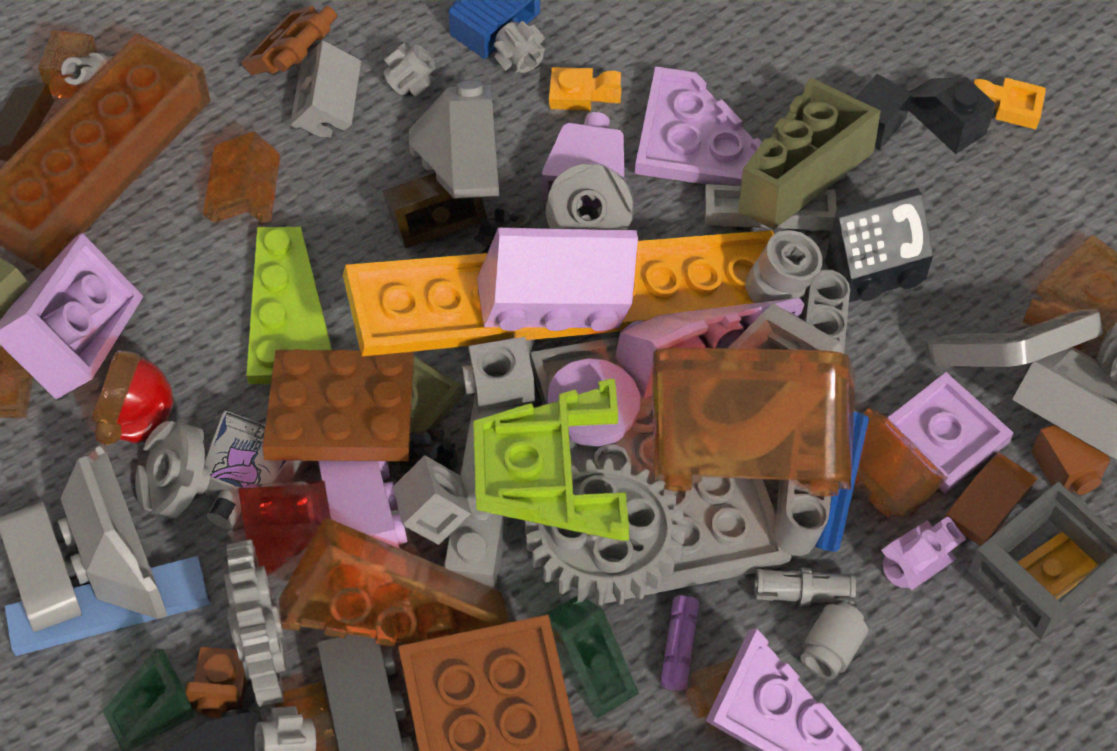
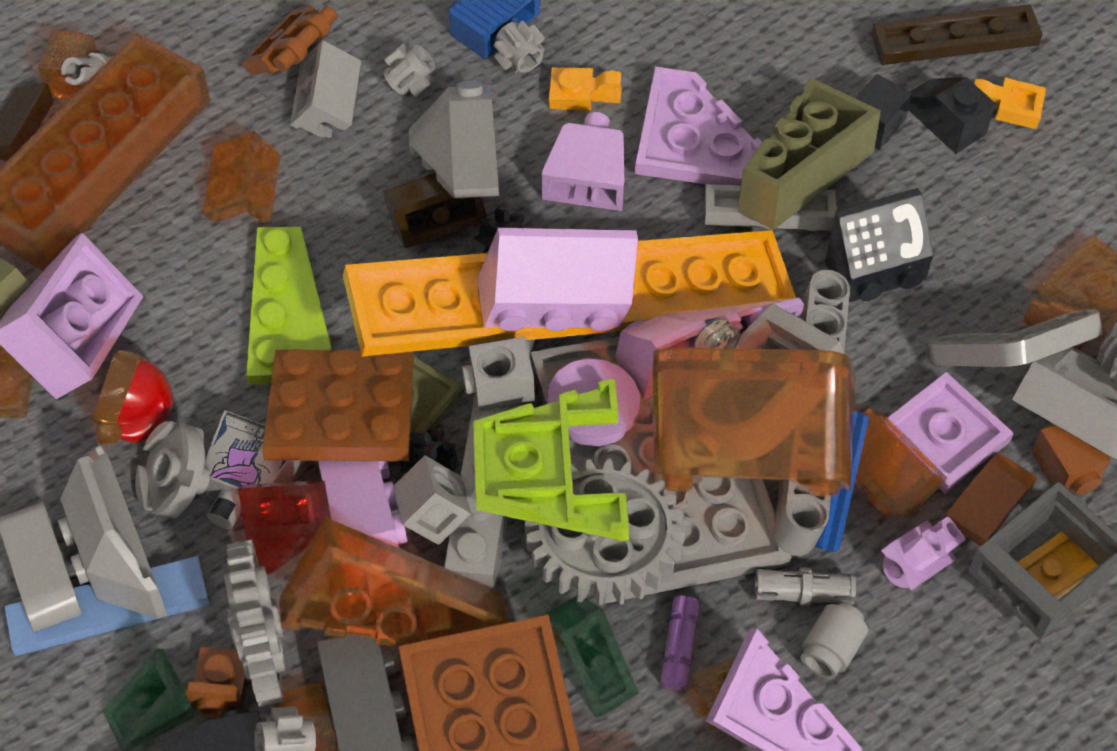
light grey plate [546,163,634,230] -> none
light grey wheel [745,230,822,303] -> none
none -> clear light blue tile [693,318,741,367]
none -> dark brown plate [871,4,1043,65]

